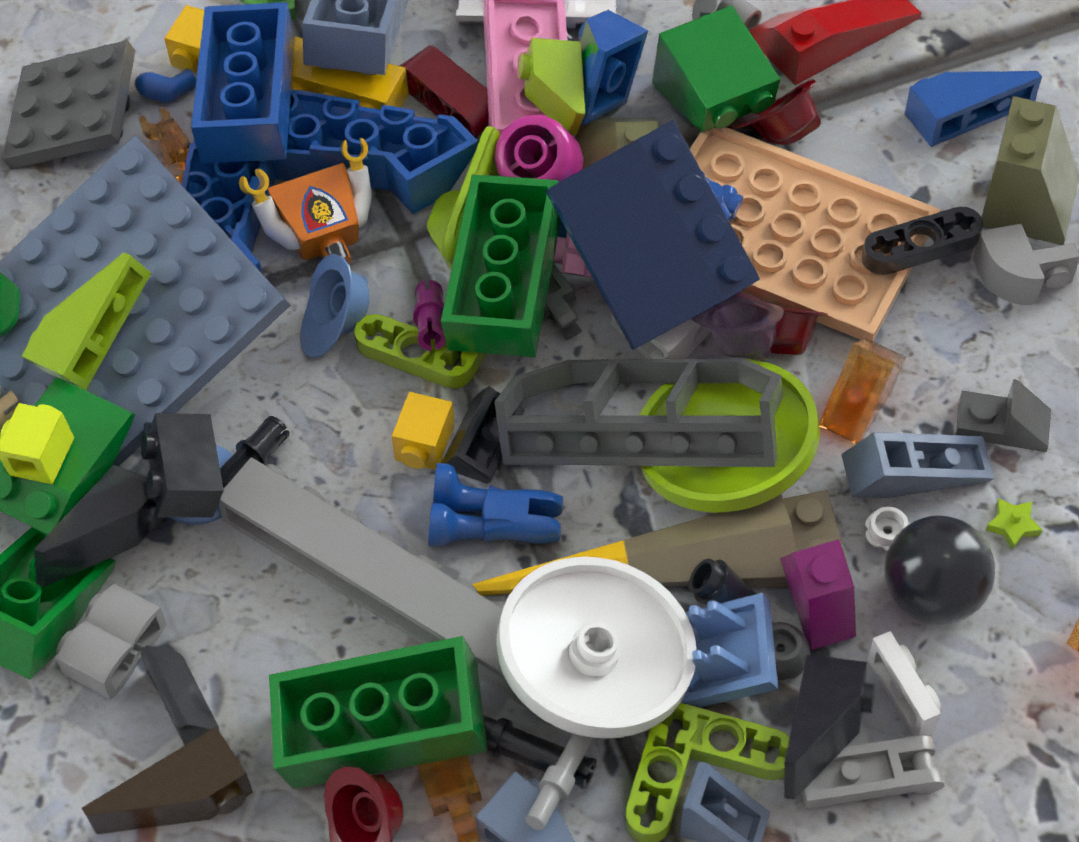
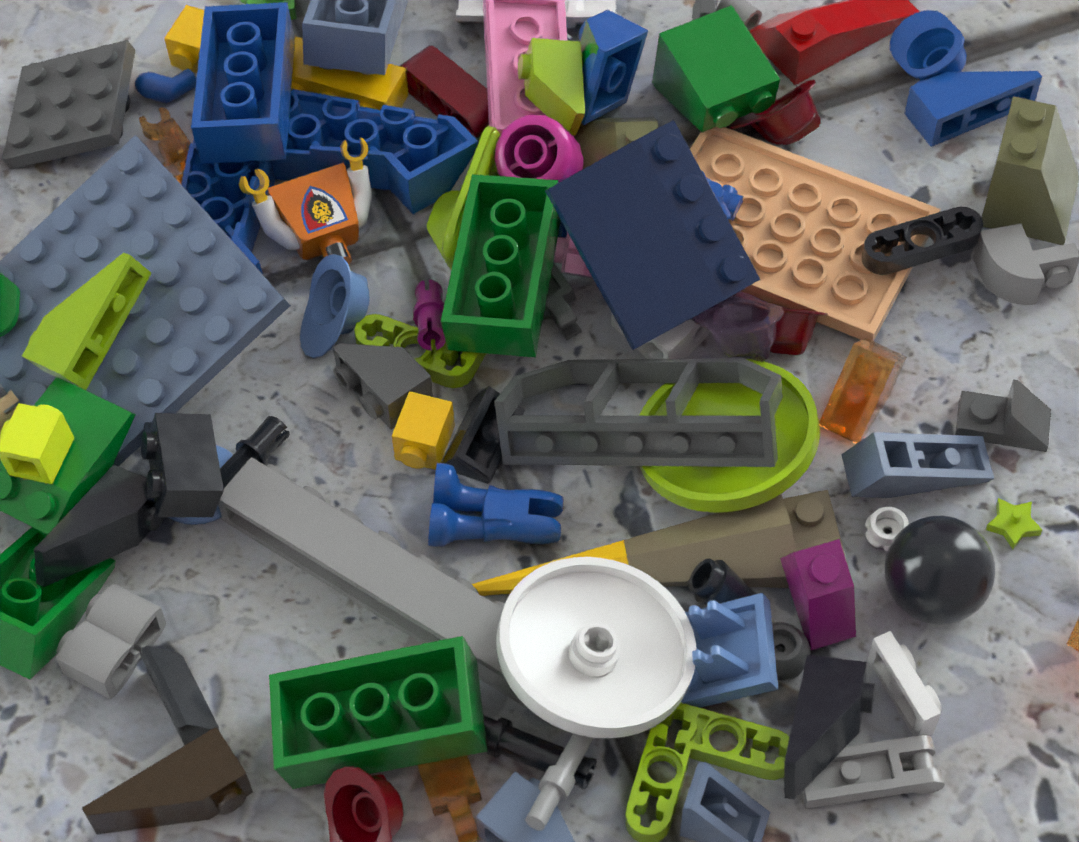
none -> dark grey slope [333,343,433,430]
none -> blue piece [889,10,967,80]

